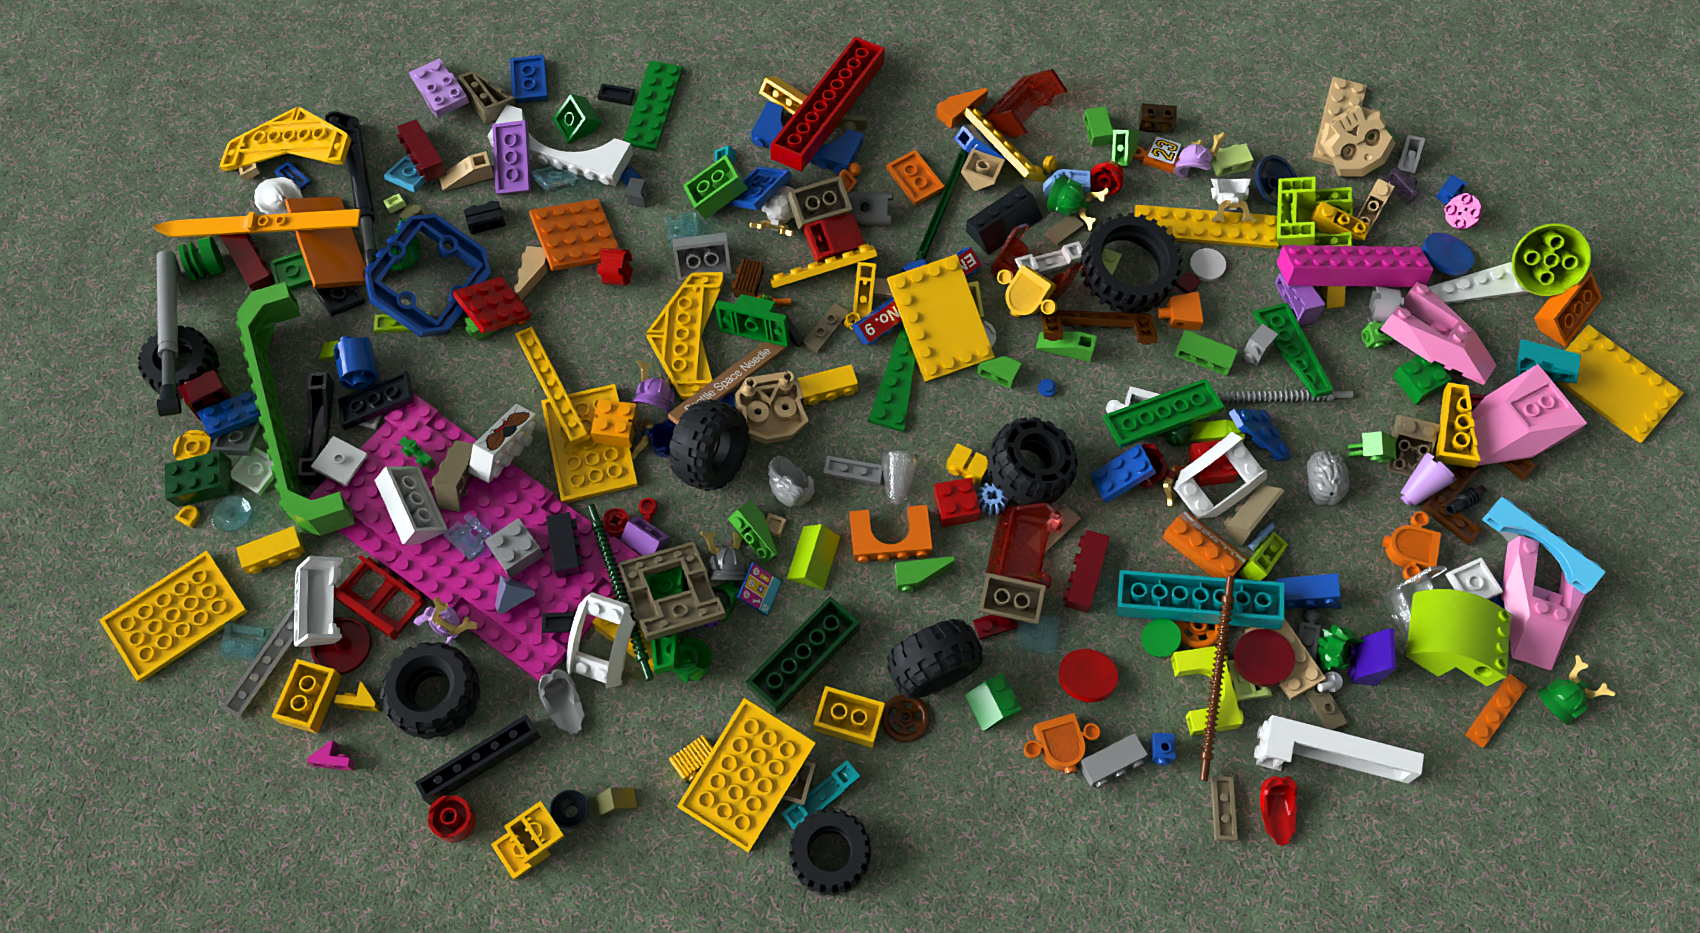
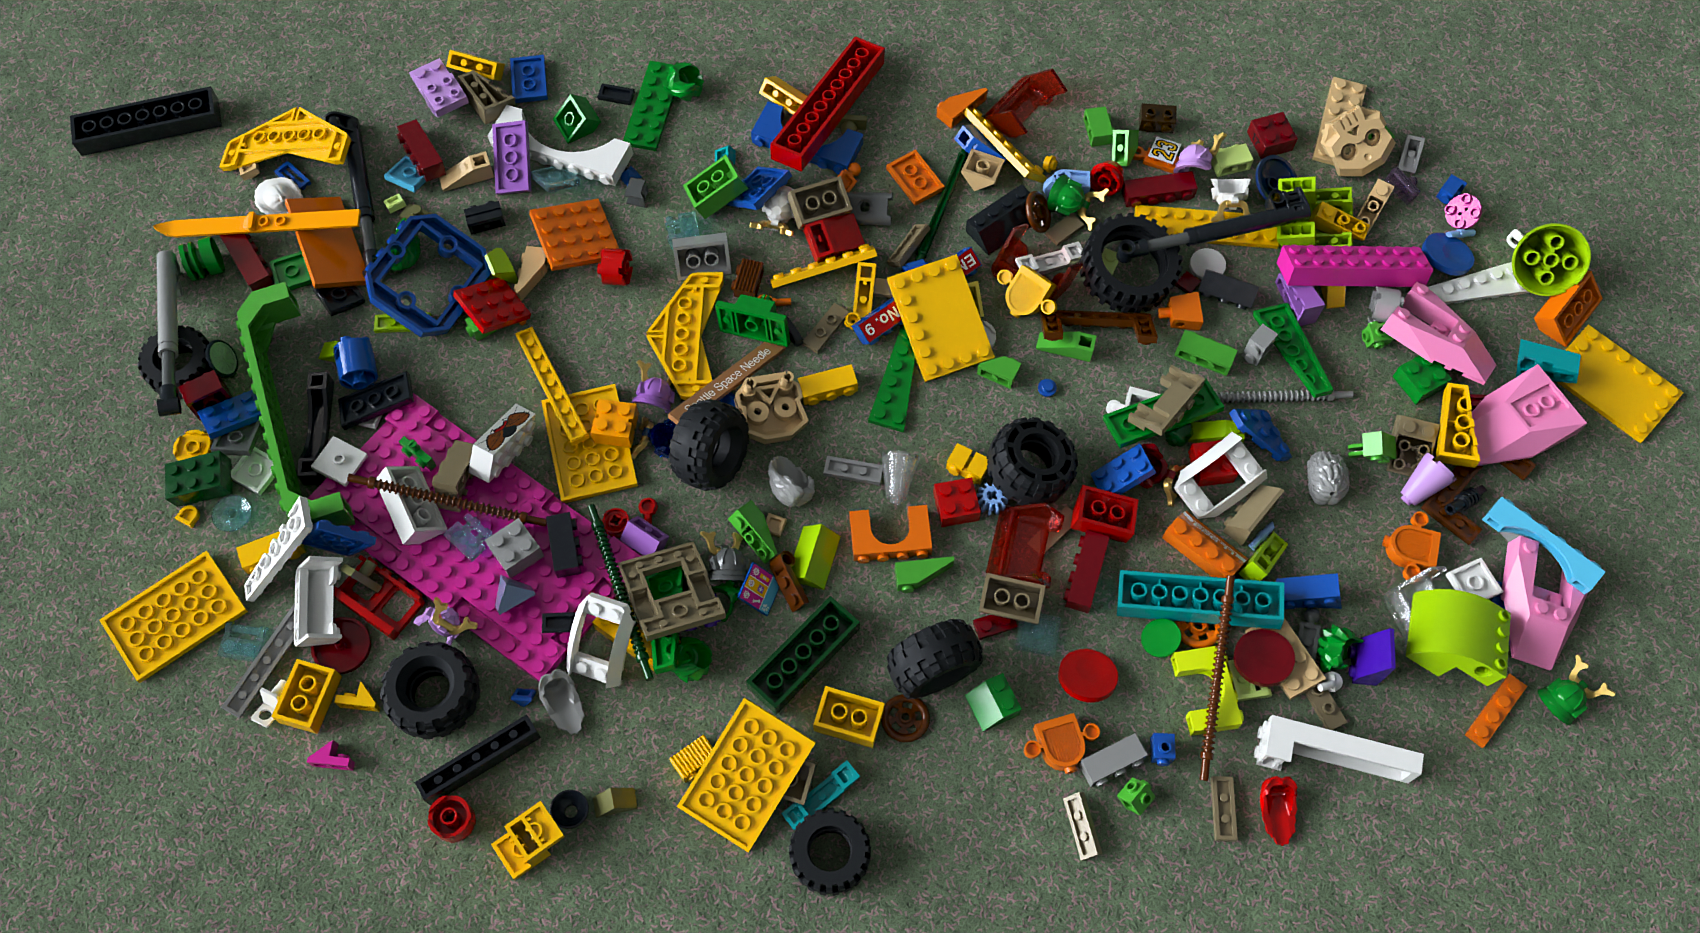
none -> black brick [70,86,222,156]
none -> wheel [206,340,238,378]
none -> white wing [244,496,313,602]
none -> white bracket [251,680,286,728]
none -> blue plate [302,520,377,556]
none -> olive tile [340,559,382,593]
none -> reddish brown hose [347,474,547,527]
none -> yellow brick [446,50,505,81]
none -> lime slope [484,248,518,284]
none -> blue slope [511,688,536,707]
none -> green hair [667,62,704,101]
none -> reddish brown plate [770,551,809,613]
none -> dark tan plate [887,224,931,267]
none -> reddish brown plate [1026,191,1051,233]
none -> plate [1063,792,1102,861]
none -> red slope [1070,485,1139,543]
none -> black piece [1116,187,1311,263]
none -> bright green brick [1117,777,1155,816]
none -> dark red brick [1121,171,1198,208]
none -> dark tan bracket [1128,365,1205,436]
none -> black brick [1198,269,1259,310]
none -> dark red brick [1247,112,1298,159]
none -> light blue piece [1446,229,1476,238]
none -> white tile [1506,229,1525,249]

